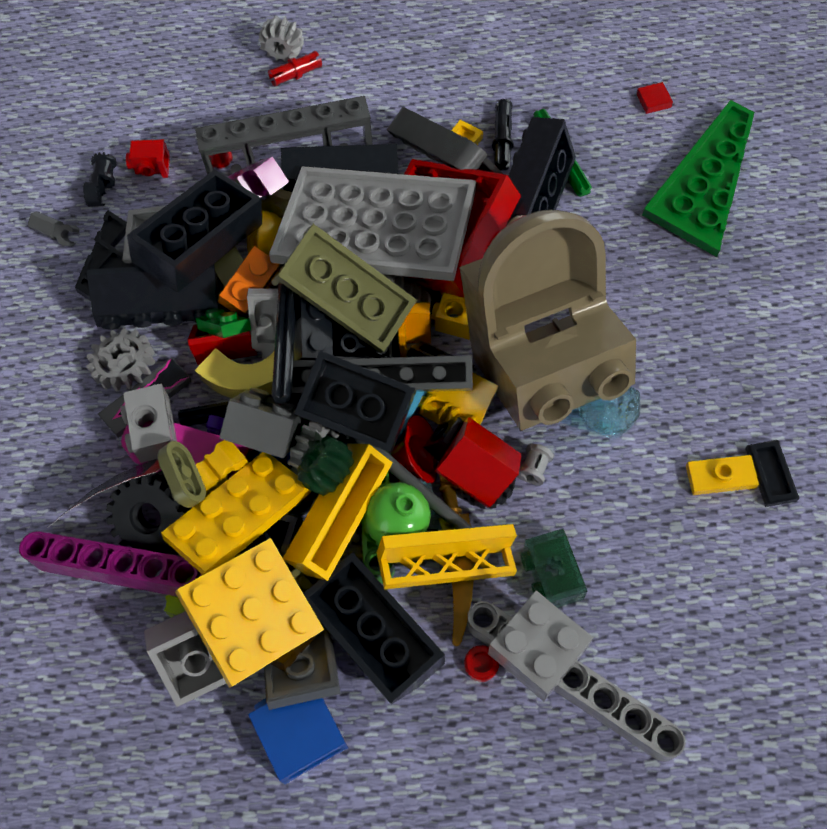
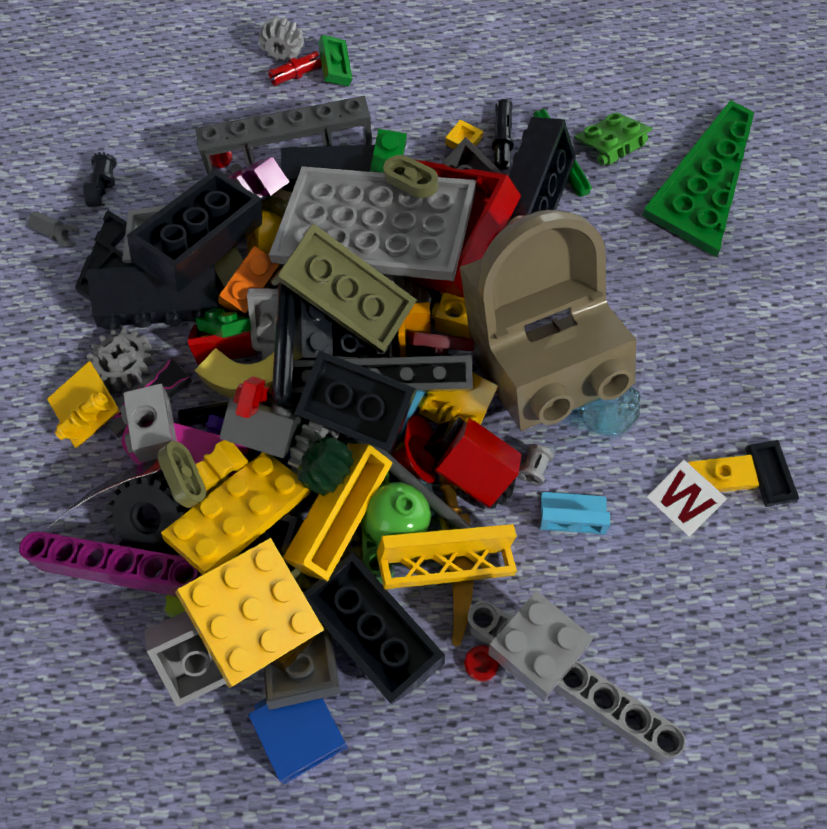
red brick [126,139,170,178] -> none
dark grey beam [386,107,487,170] -> none
clear green brick [520,528,588,608] -> none
red tile [636,82,673,114] -> none
none -> yellow hinge [47,361,120,448]
none -> red plate [234,376,270,419]
none -> green plate [318,34,353,87]
none -> green plate [370,129,407,173]
none -> olive plate [383,155,439,198]
none -> dark red plate [406,331,475,355]
none -> medium azure panel [540,492,610,535]
none -> bright green hinge [574,112,652,166]
none -> white sticker [647,460,727,537]

